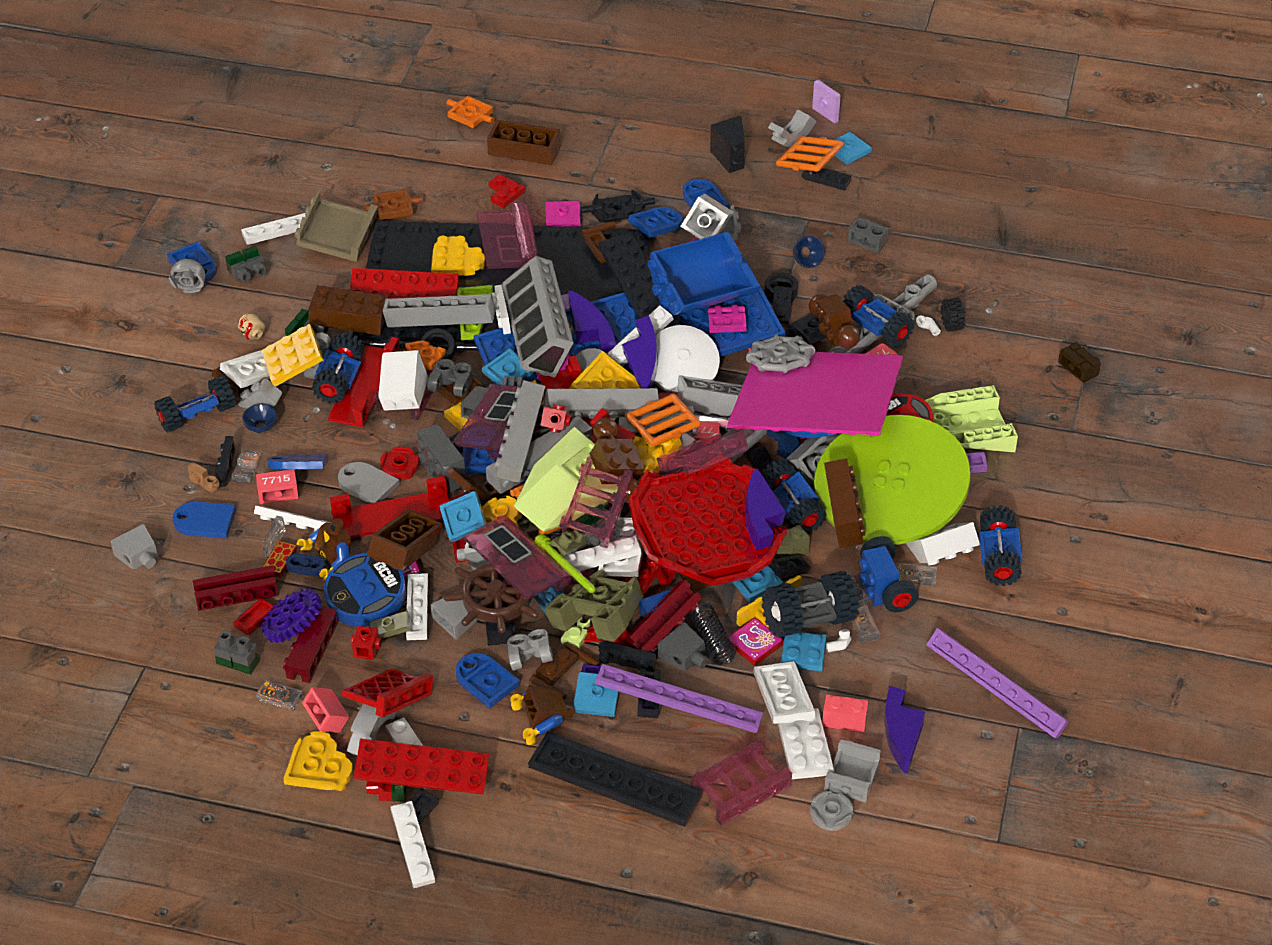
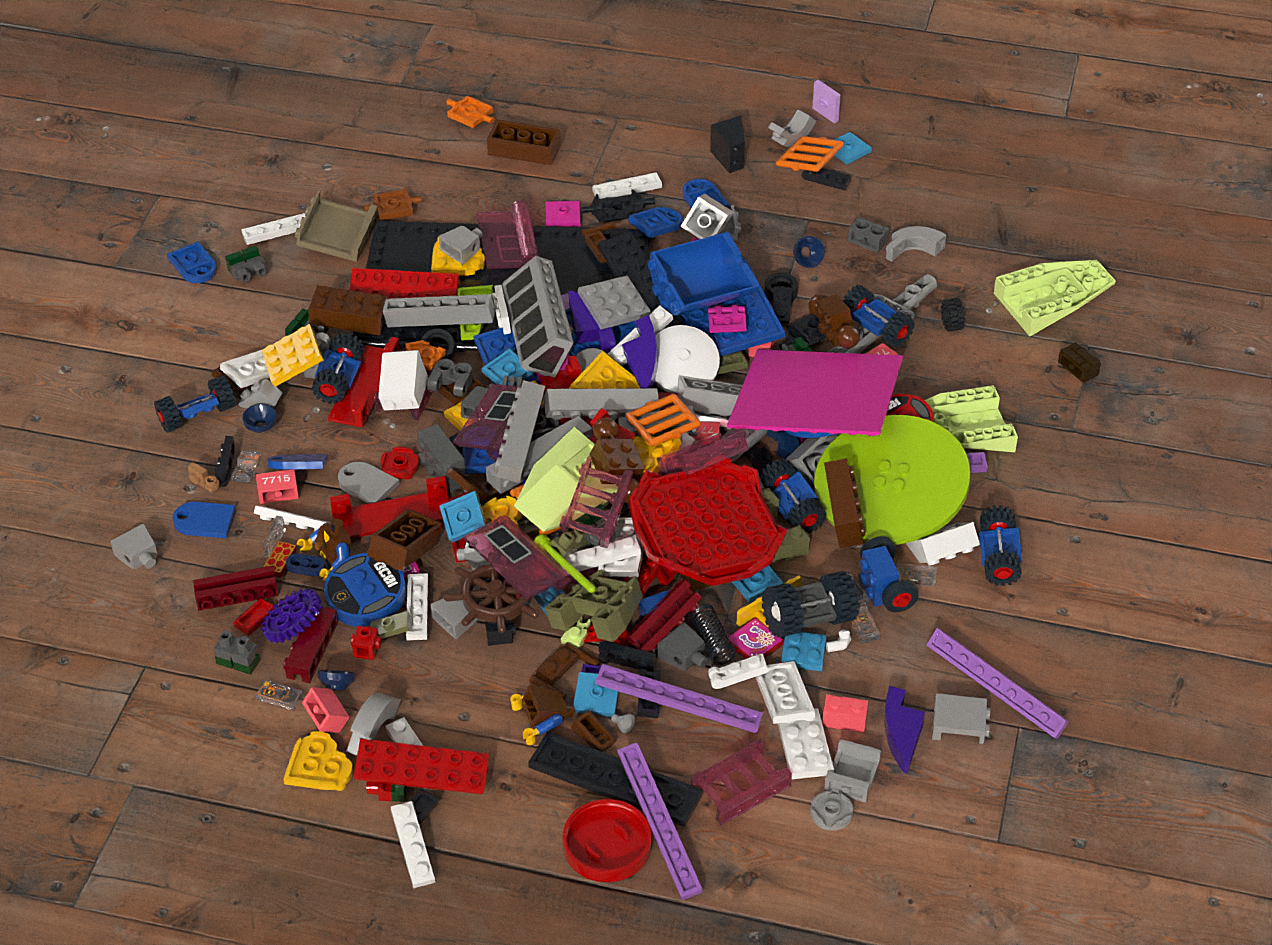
light grey cylinder [169,259,206,293] -> none
tan head [238,313,265,340] -> none
red fence [342,668,434,718] -> none
blue tile [455,653,520,709] -> none
red plate [489,174,525,208] -> none
light grey piece [507,629,553,671] -> none
brick [541,404,571,433] -> none
dark purple slope [744,469,785,550] -> none
light grey plate [746,335,815,374] -> none
black plate [768,554,811,579] -> none
white arm [916,315,941,336] -> none
none -> dark blue piece [318,670,356,690]
none -> light grey torso [439,226,482,265]
none -> red piece [563,799,651,882]
none -> reddish brown slope [571,710,617,752]
none -> light grey plate [578,276,651,329]
none -> white plate [593,172,662,199]
none -> light grey rock [611,714,635,734]
none -> medium lavender plate [617,742,703,901]
none -> white plate [708,653,769,689]
none -> olive plate [717,351,748,375]
none -> light grey arch [886,226,946,262]
none -> light grey panel [932,693,990,744]
none -> yellowish green wedge [994,260,1116,336]

